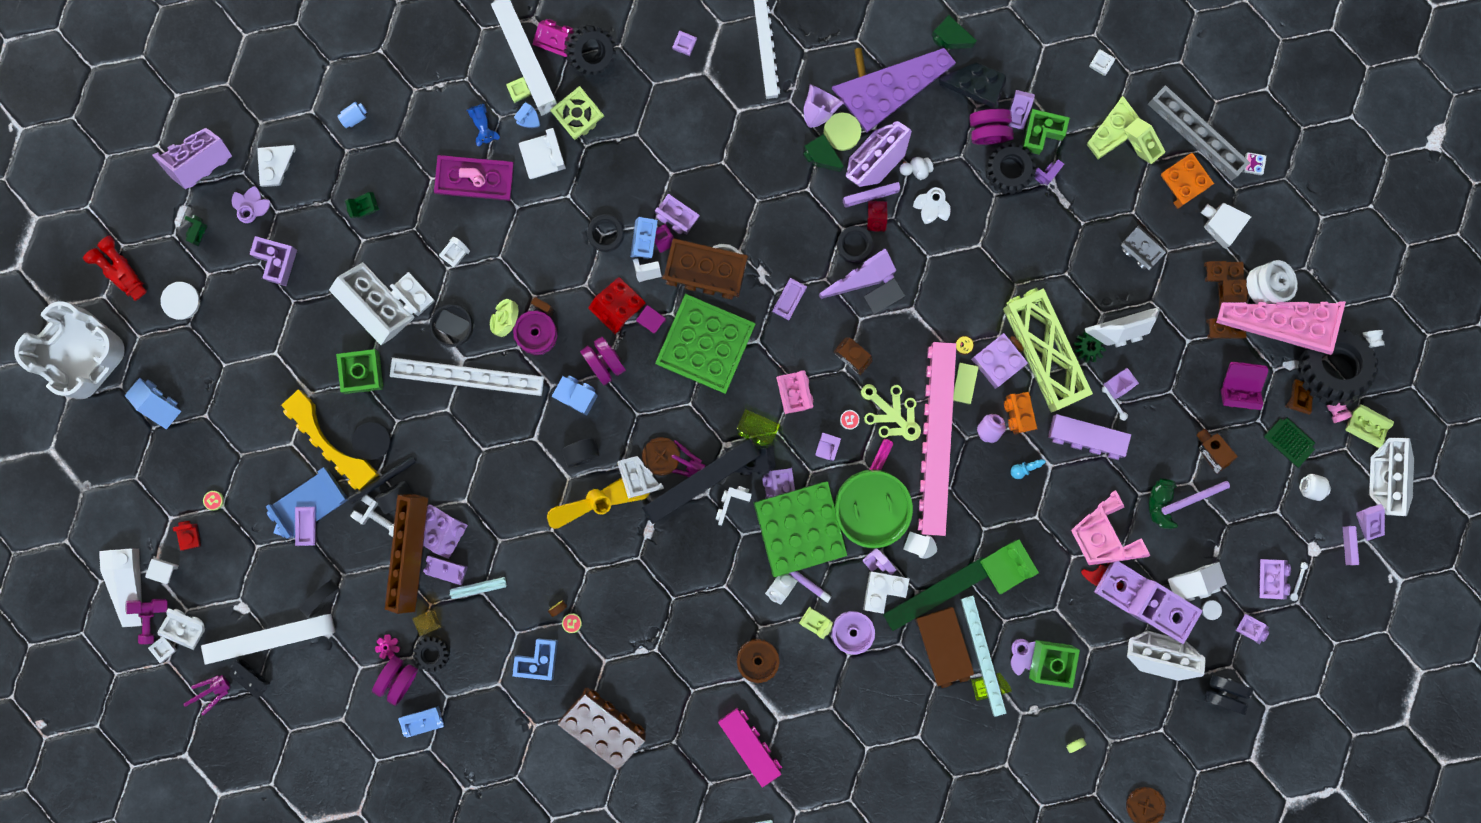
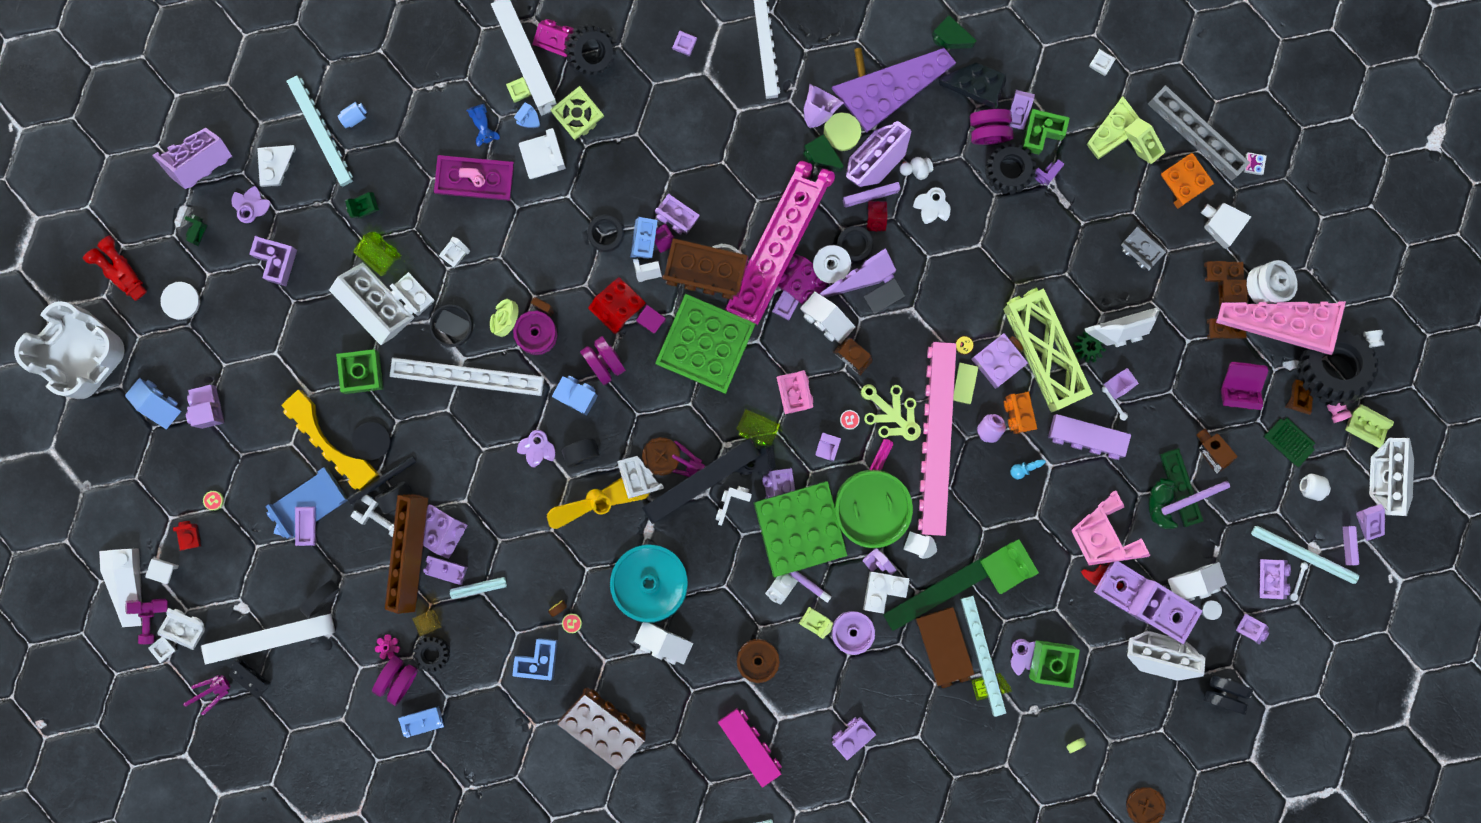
none -> lavender brick [186,385,224,429]
none -> light aqua piece [287,76,353,187]
none -> clear neon green bracket [353,232,401,276]
none -> lavender plate [517,430,555,467]
none -> teal dish [610,545,688,623]
none -> white brick [634,622,693,665]
none -> dark pink hinge [725,161,835,325]
none -> magenta bracket [777,254,828,305]
none -> white brick [800,292,855,344]
none -> white dish [813,245,851,283]
none -> lavender bracket [832,717,876,760]
none -> dark green tile [1159,448,1203,527]
none -> light aqua axle [1251,526,1359,584]

